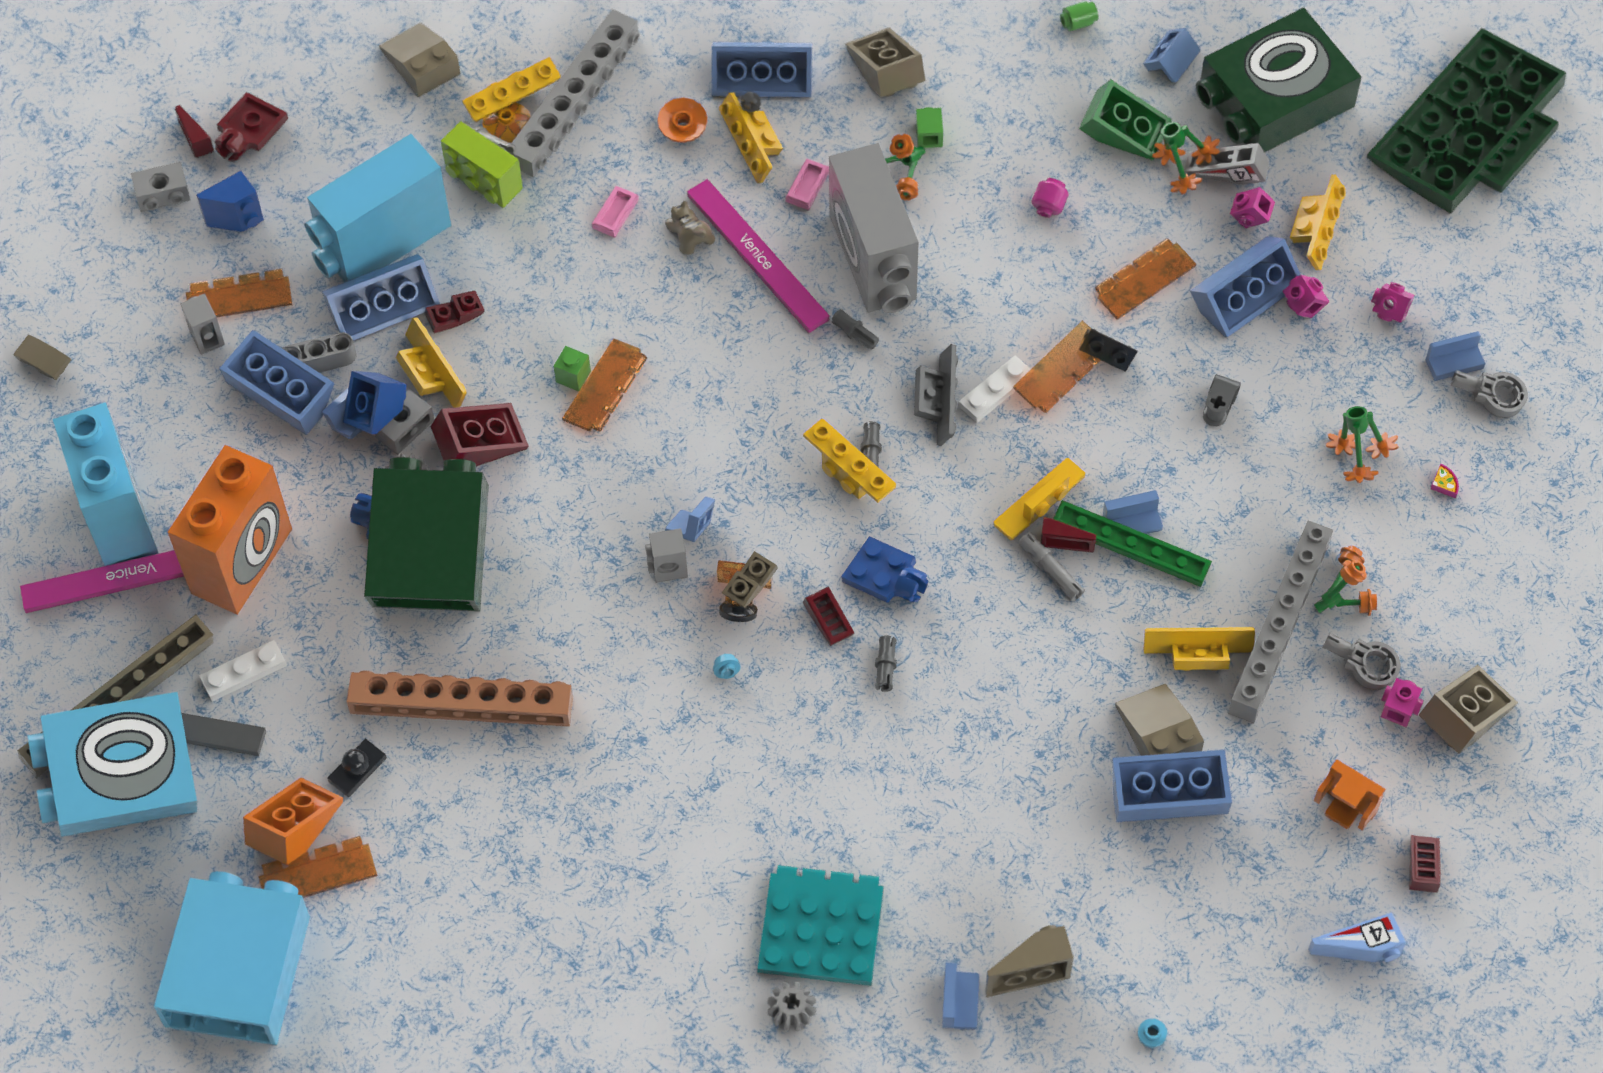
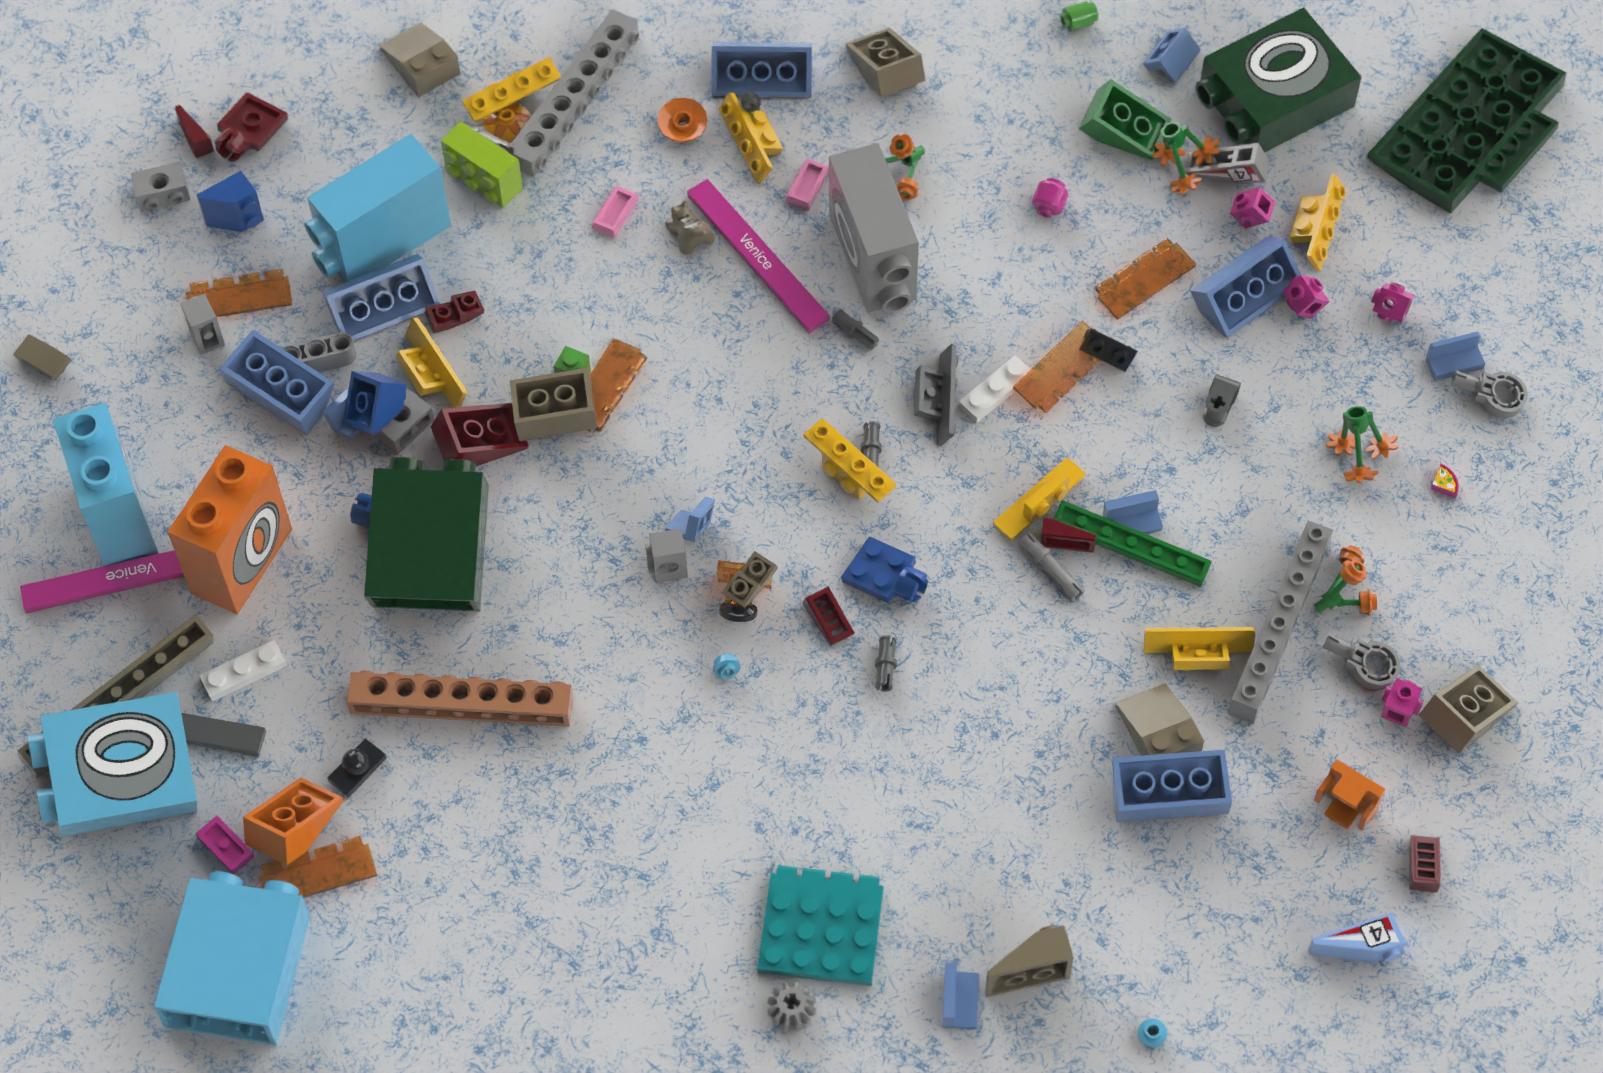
bright green brick [916,107,943,148] -> none
none -> dark pink plate [195,816,255,875]
none -> dark tan brick [510,368,598,441]

